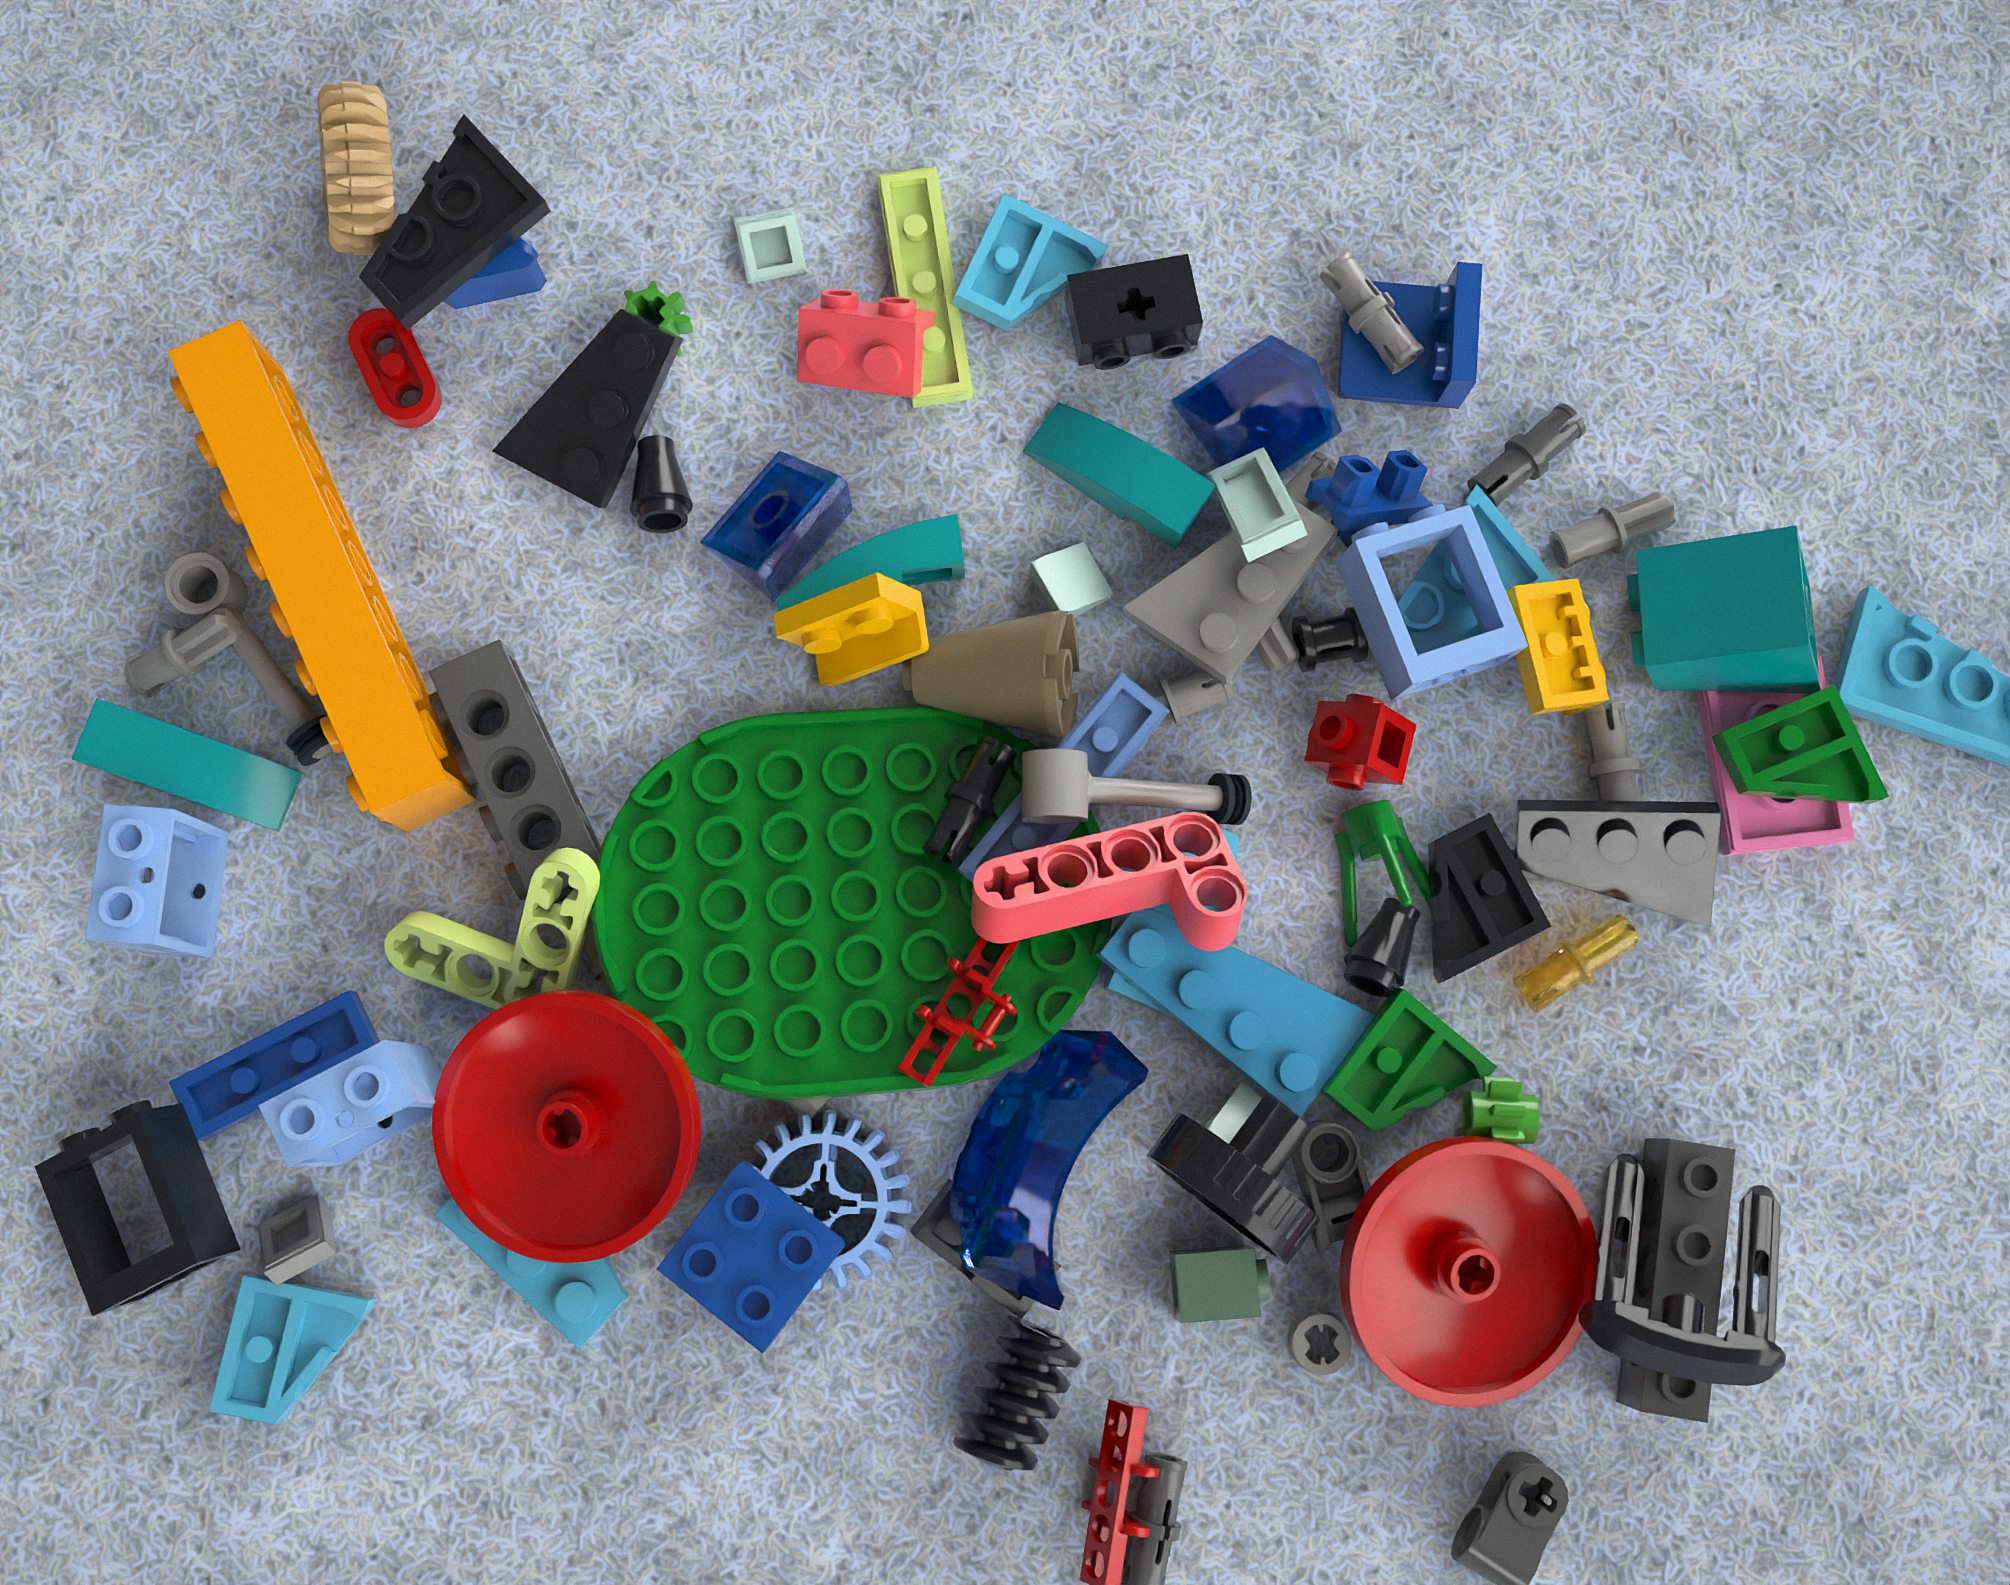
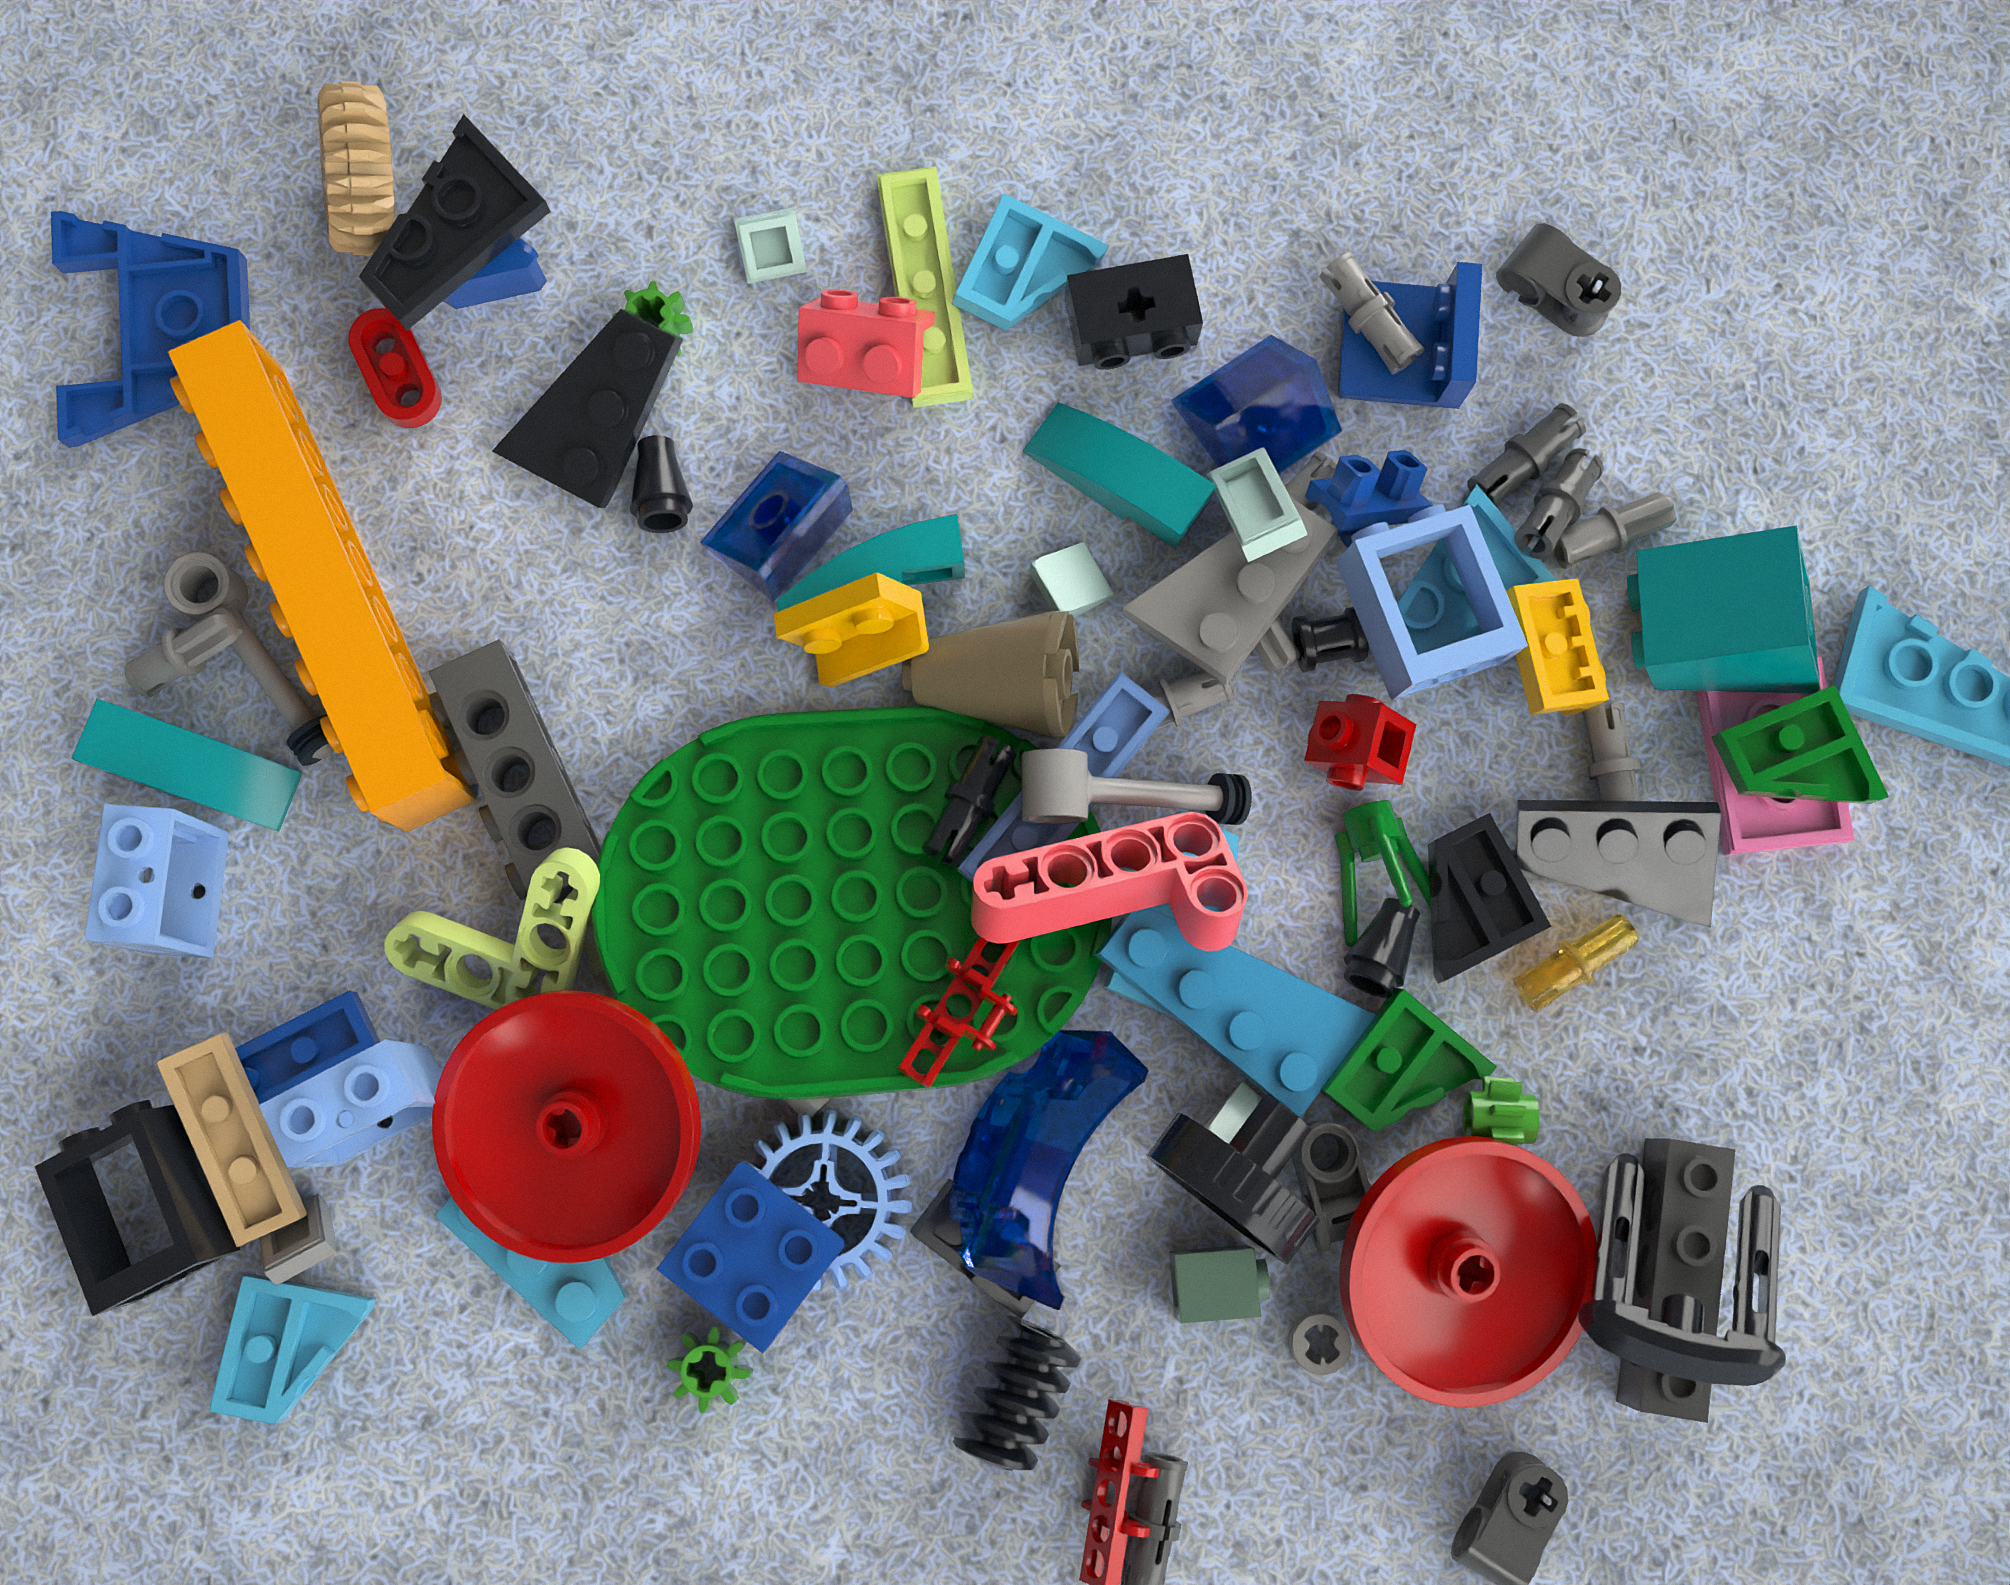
none -> blue wing [51,211,250,448]
none -> tan plate [156,1032,308,1247]
none -> bright green gear [666,1324,754,1413]
none -> dark grey piece [1496,223,1622,337]
none -> dark grey pin [1514,448,1604,559]

